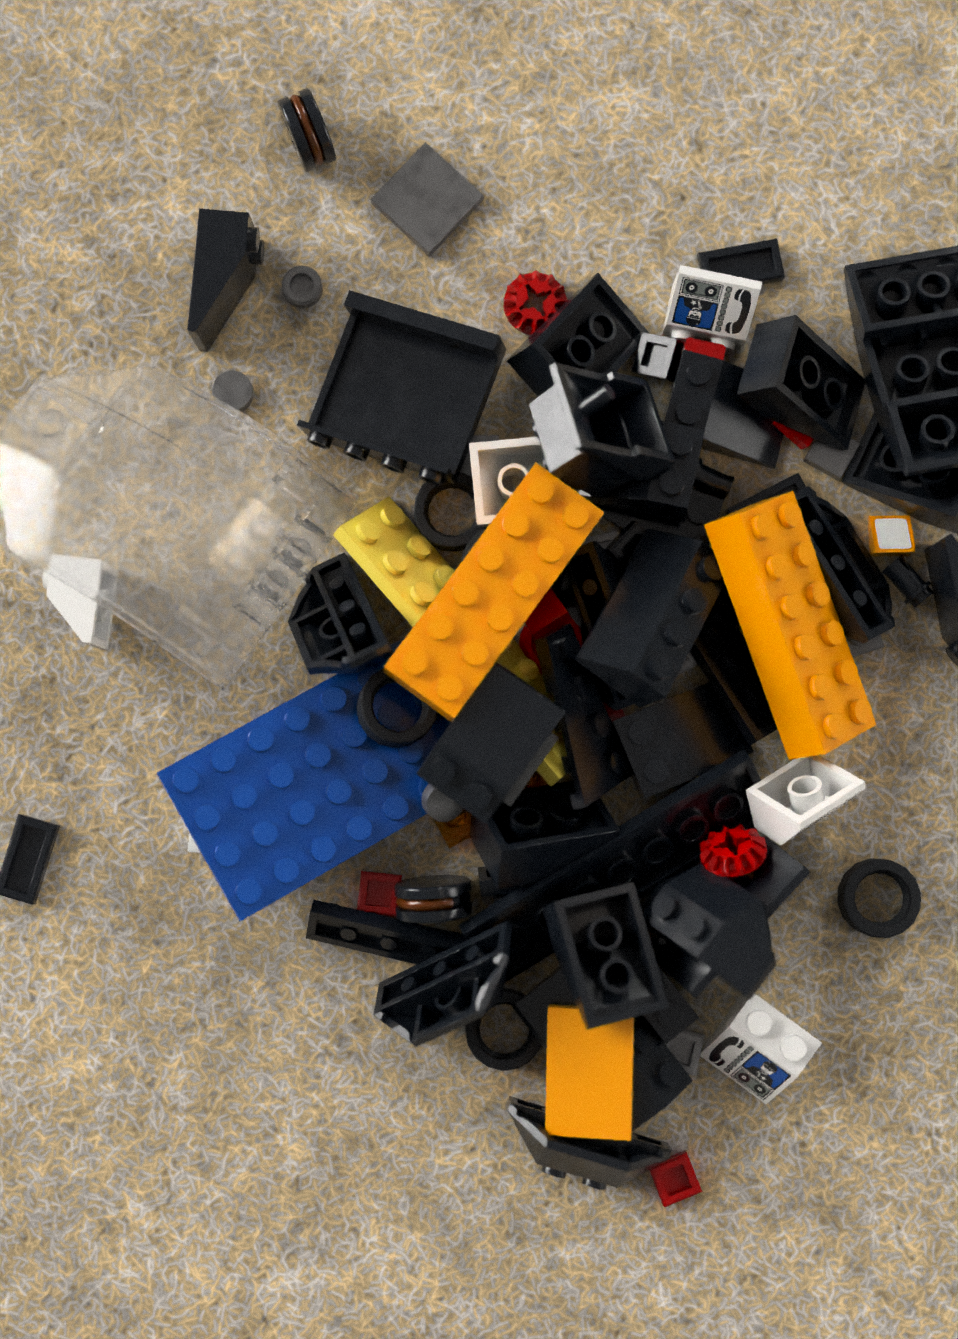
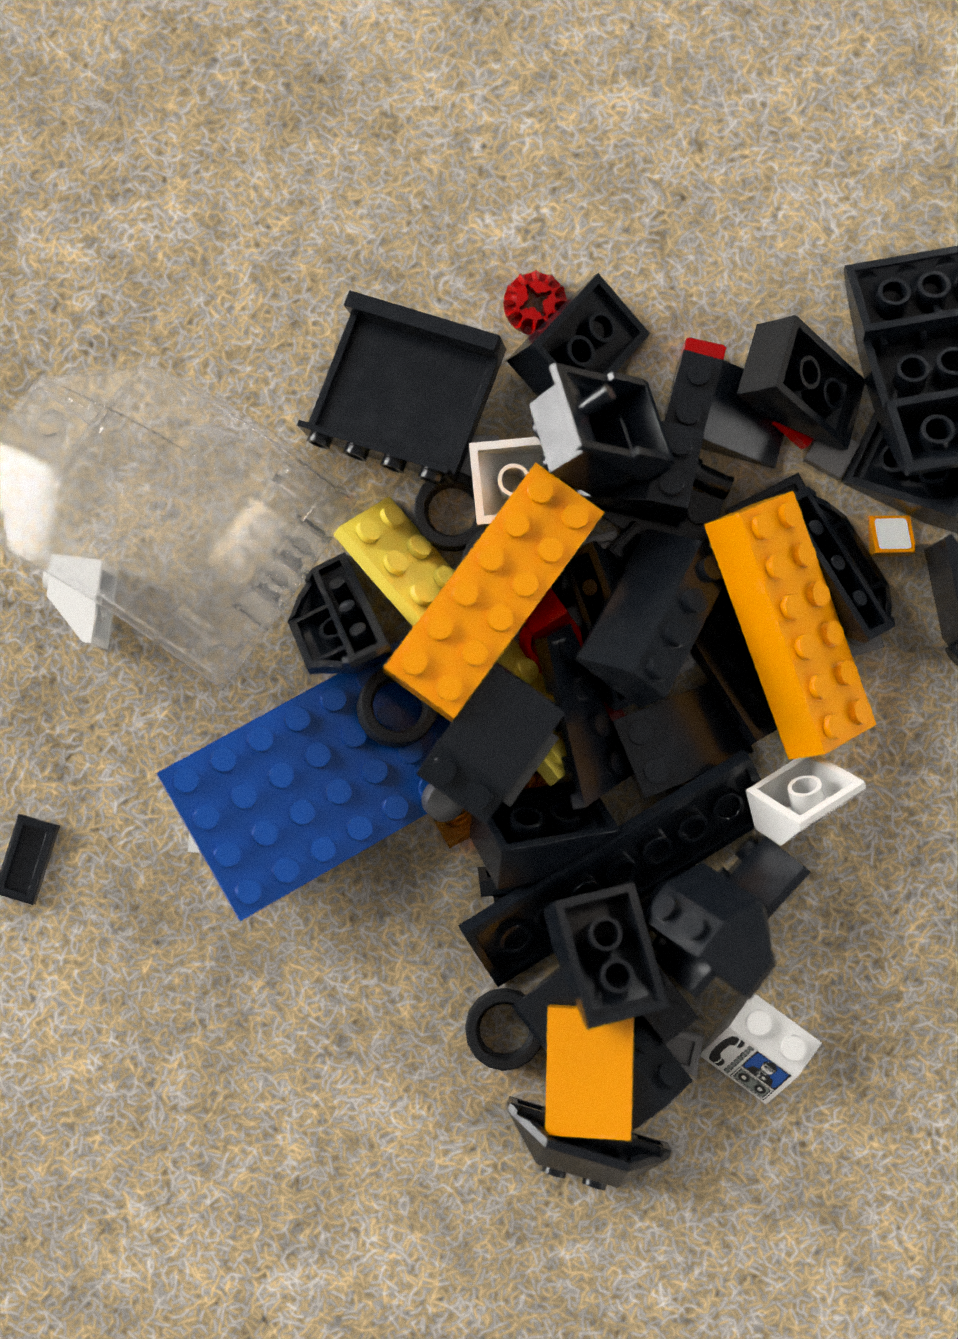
black slope [187,208,265,352] -> none
flat silver tile [212,371,254,413] -> none
black head [277,88,336,172] -> none
flat silver tile [282,266,323,308] -> none
black plate [306,900,466,964] -> none
red tile [357,871,402,916] -> none
flat silver tile [371,142,484,257] -> none
black wedge [373,921,512,1047] -> none
black head [394,875,473,923] -> none
plate [631,332,684,382] -> none
red tile [649,1150,702,1207] -> none
white slope [662,265,762,353] -> none
black tile [697,239,785,284] -> none
red gear [700,824,767,877] -> none
black tyre [837,858,921,938] -> none
black pin [882,555,934,608] -> none

